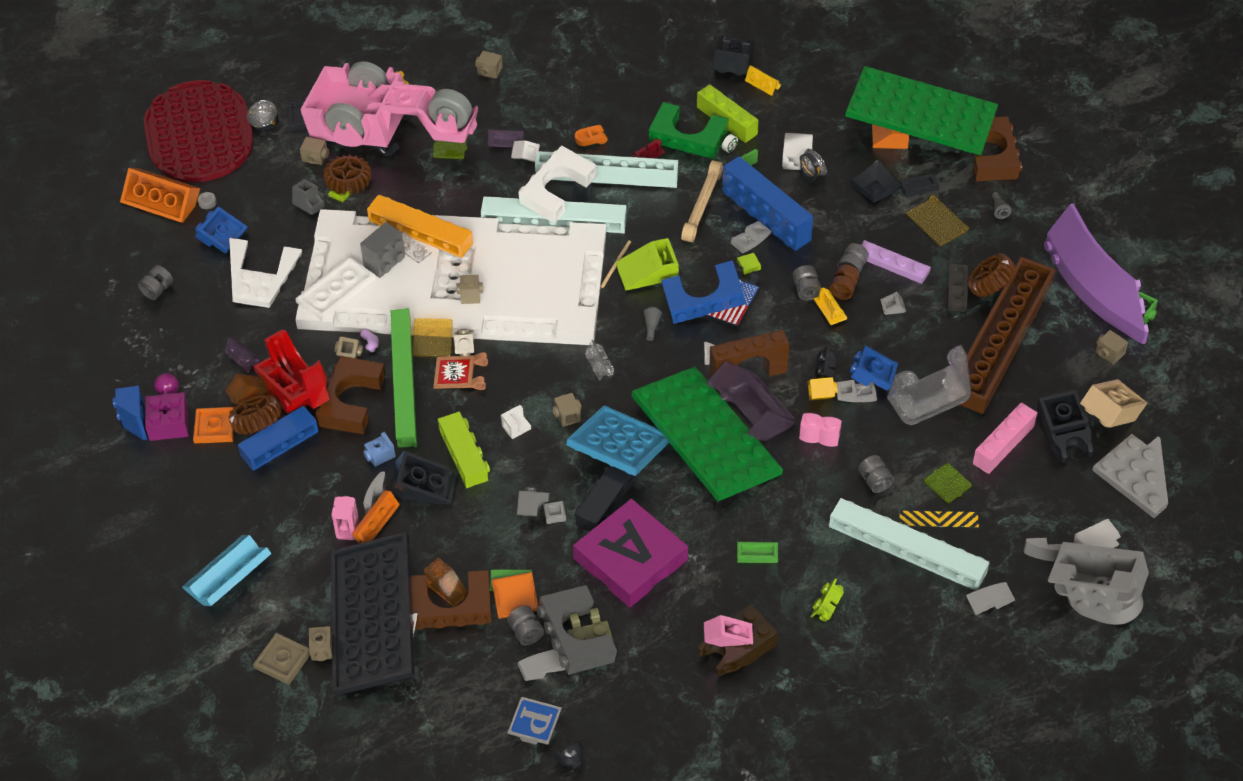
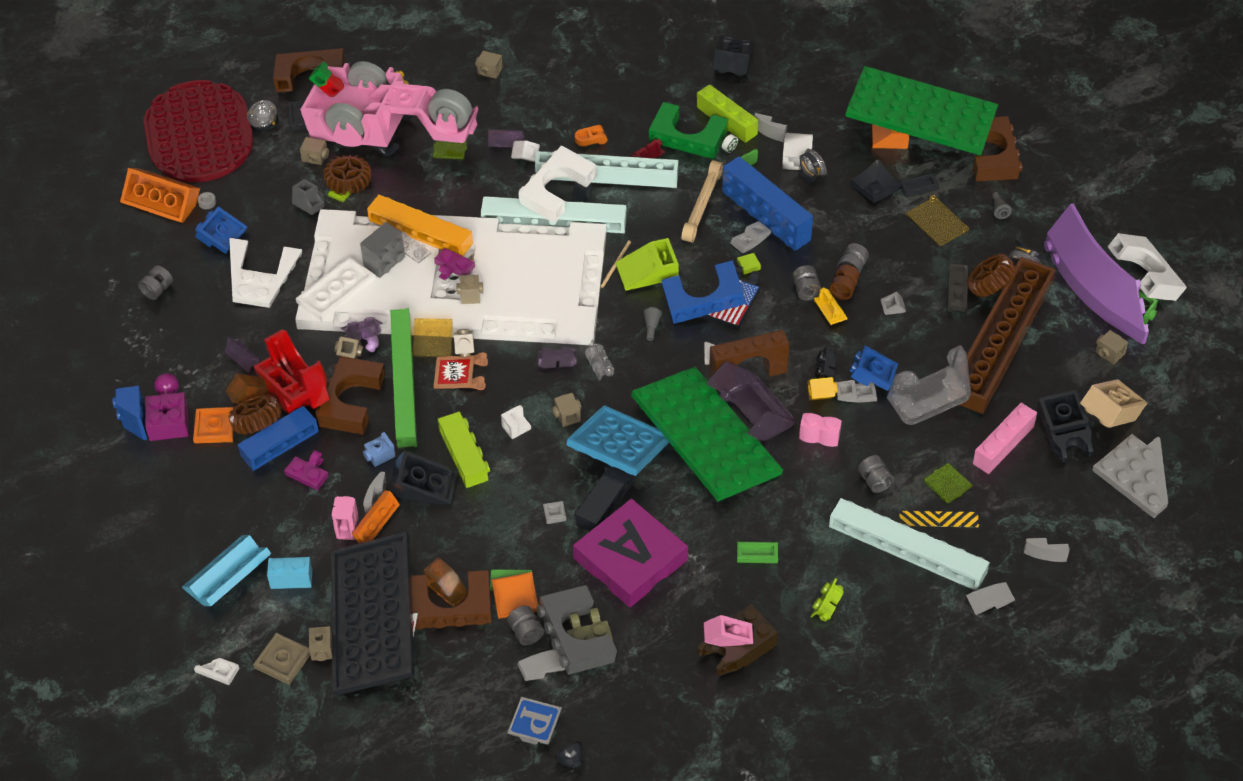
brick [517,487,551,517] -> none
yellow hinge [745,65,781,96] -> none
lavender plate [861,240,930,284] -> none
light grey brick [1048,542,1149,625] -> none
white piece [1073,519,1121,548] -> none
none -> white tile [194,658,240,685]
none -> medium azure brick [267,557,313,589]
none -> reddish brown arch [273,48,346,92]
none -> magenta plate [284,450,329,491]
none -> leg [309,61,344,97]
none -> clear purple hinge [341,317,383,340]
none -> magenta plate [434,248,475,280]
none -> clear purple hinge [538,347,577,368]
none -> light grey slope [754,113,787,142]
none -> piece [1008,239,1042,264]
none -> white arch [1108,233,1187,301]

